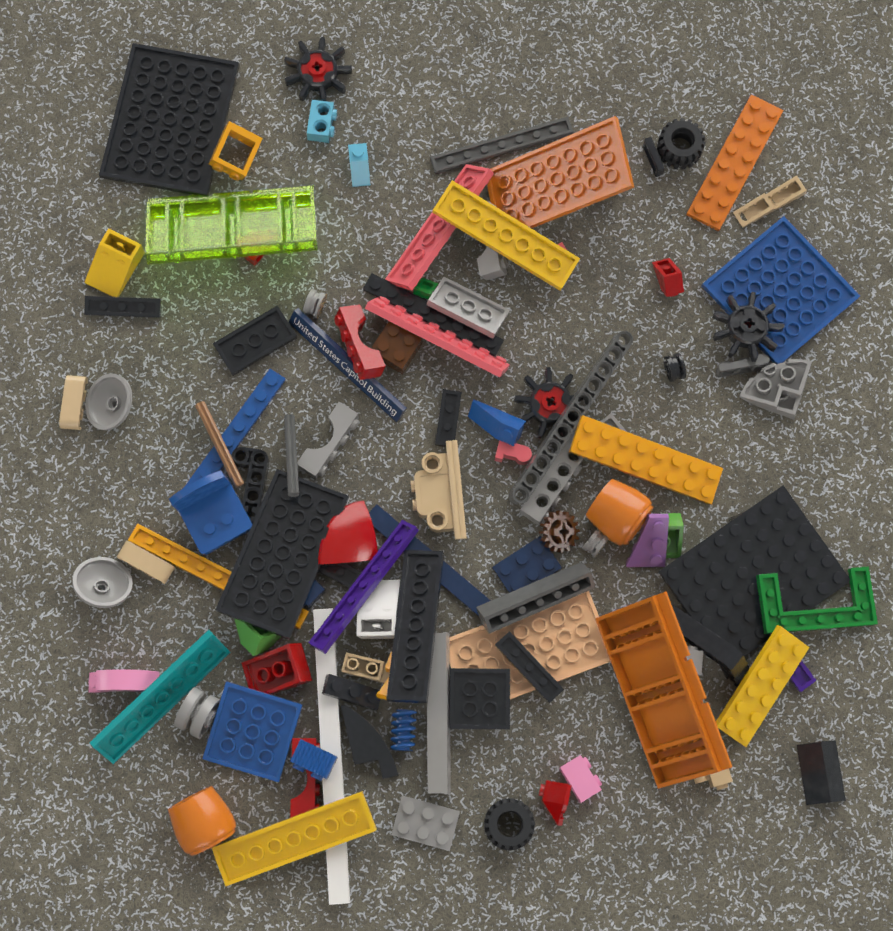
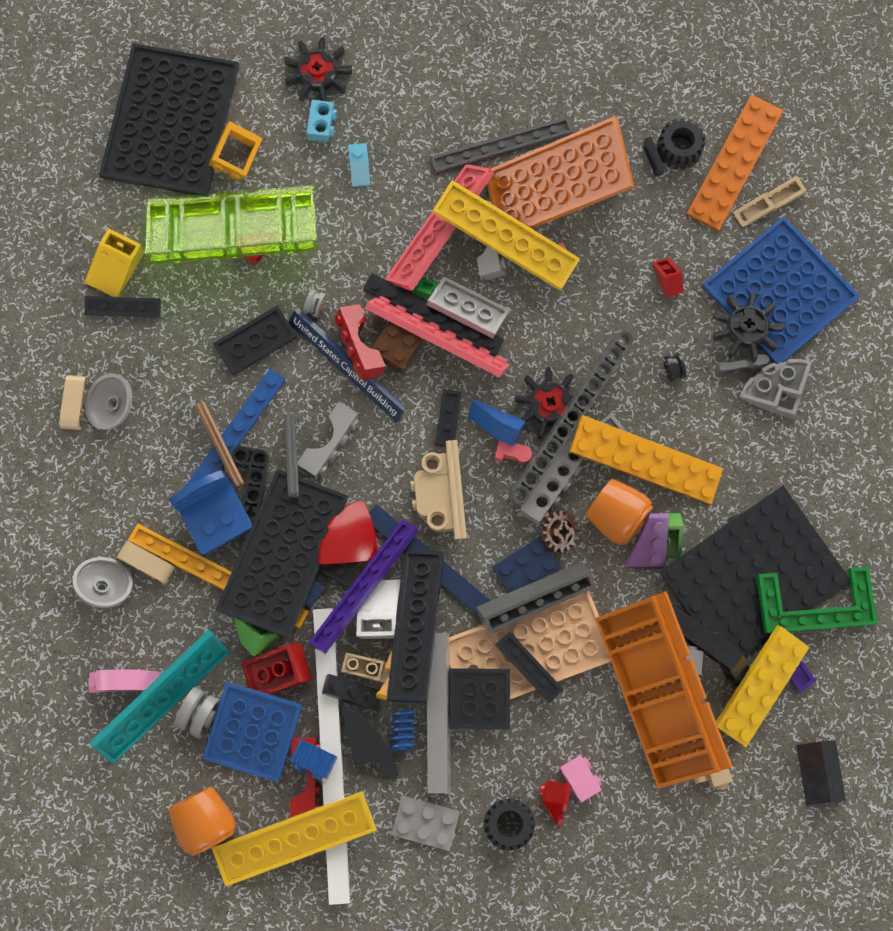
light grey wheel [582,529,609,558] -> none

